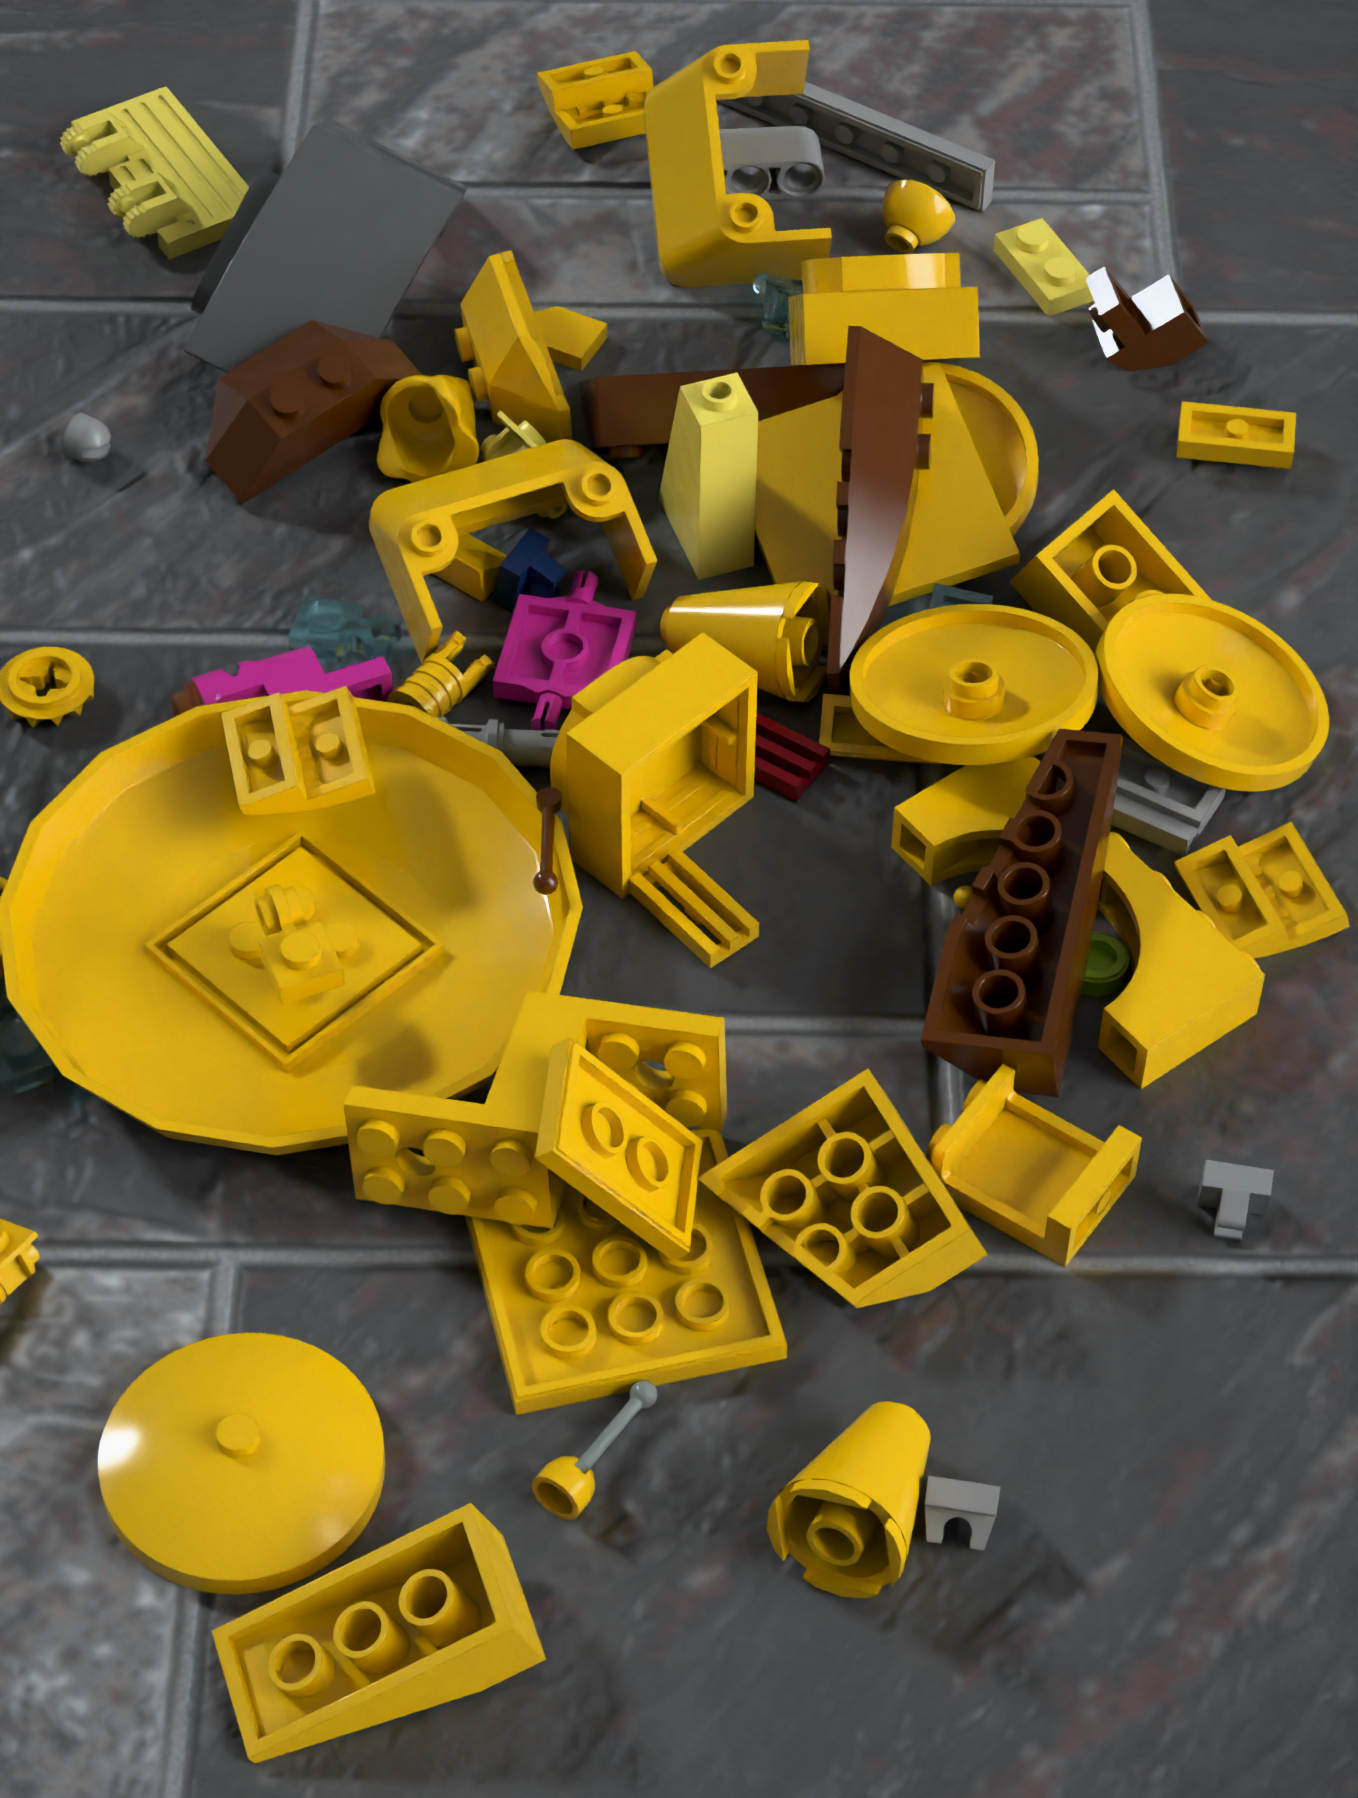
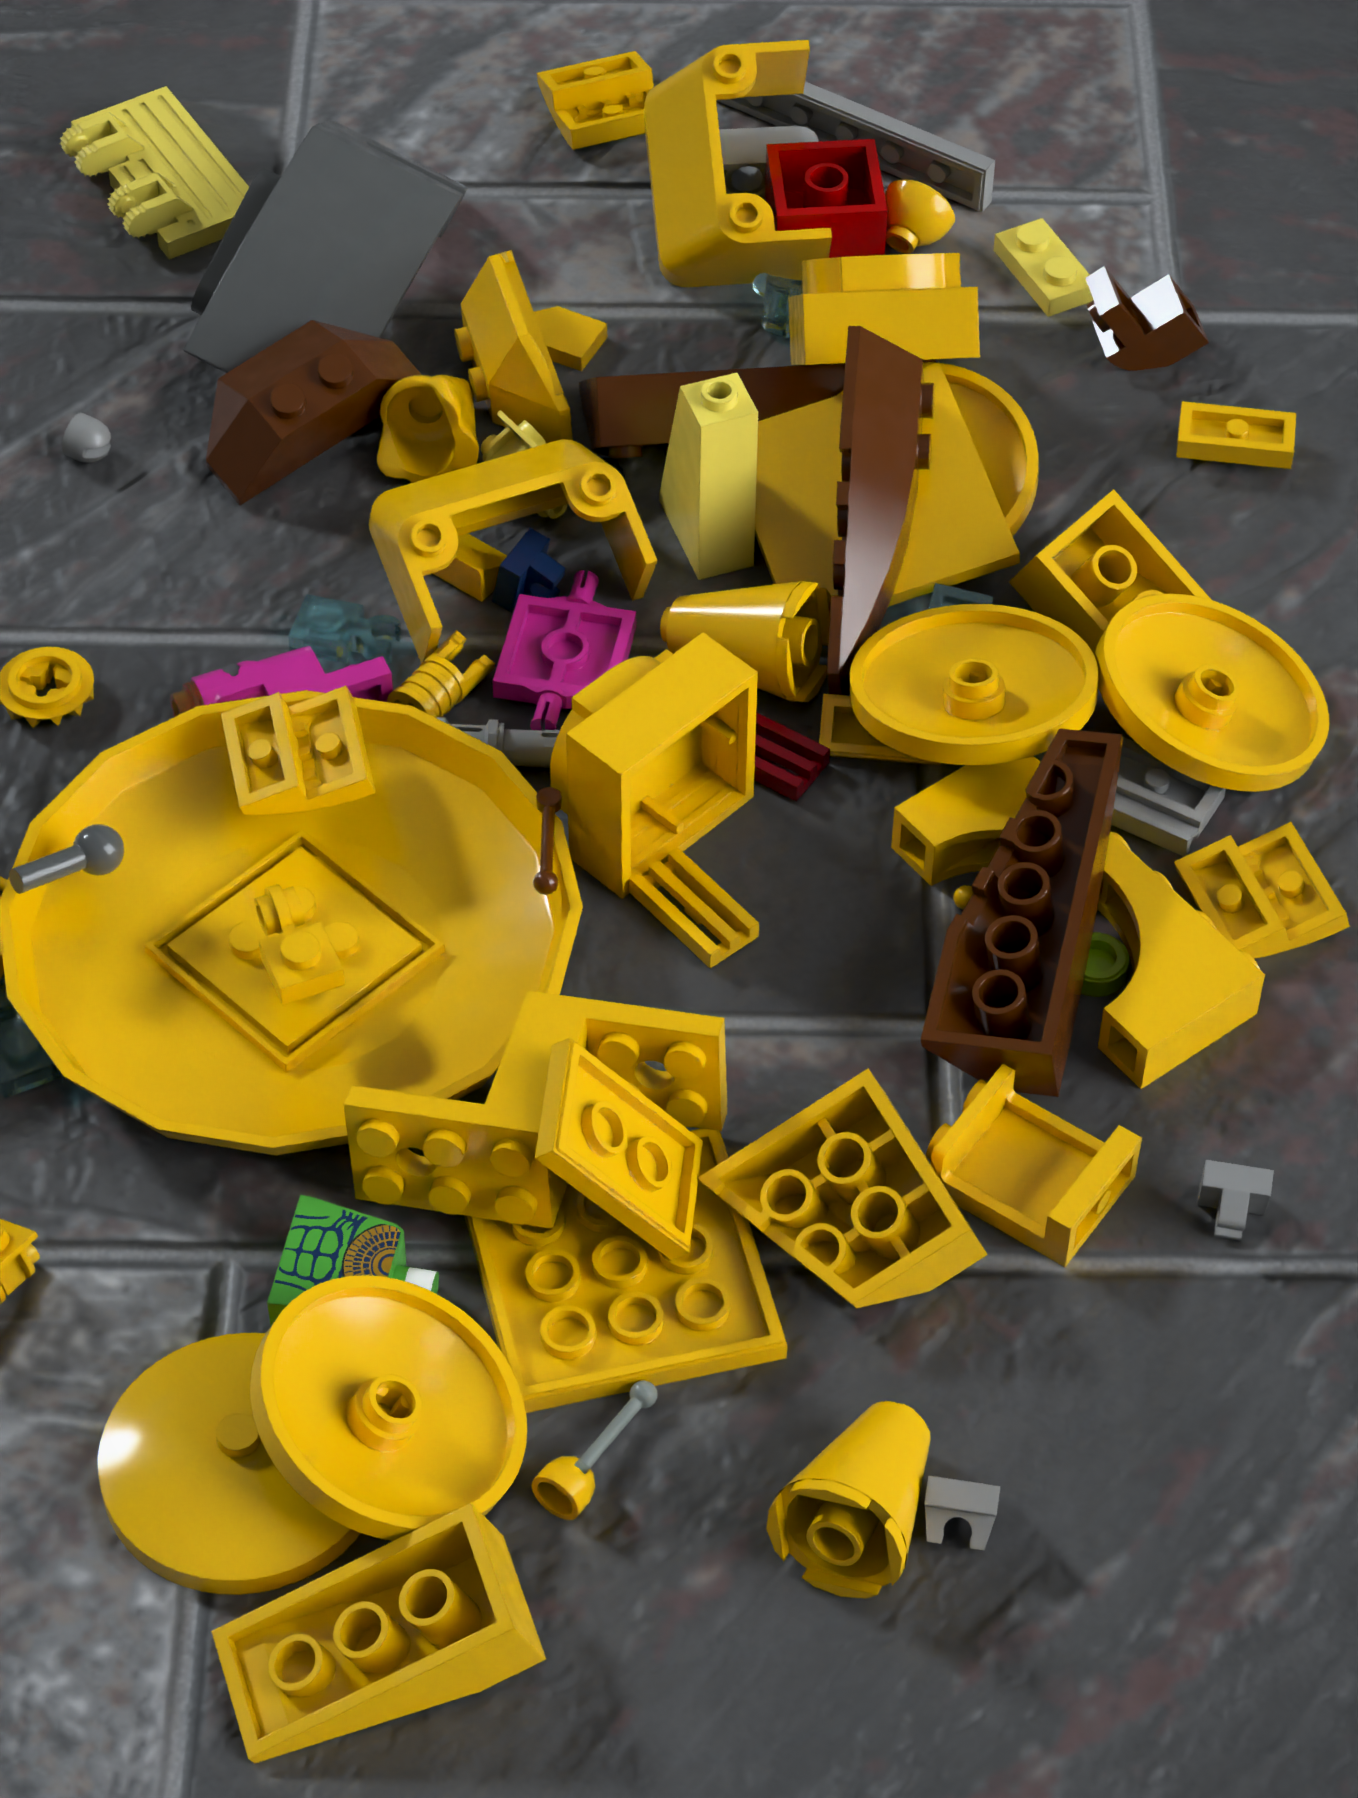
none -> dark grey bar [9,824,124,894]
none -> yellow dish [250,1275,527,1541]
none -> torso [267,1195,439,1326]
none -> red brick [765,139,888,258]

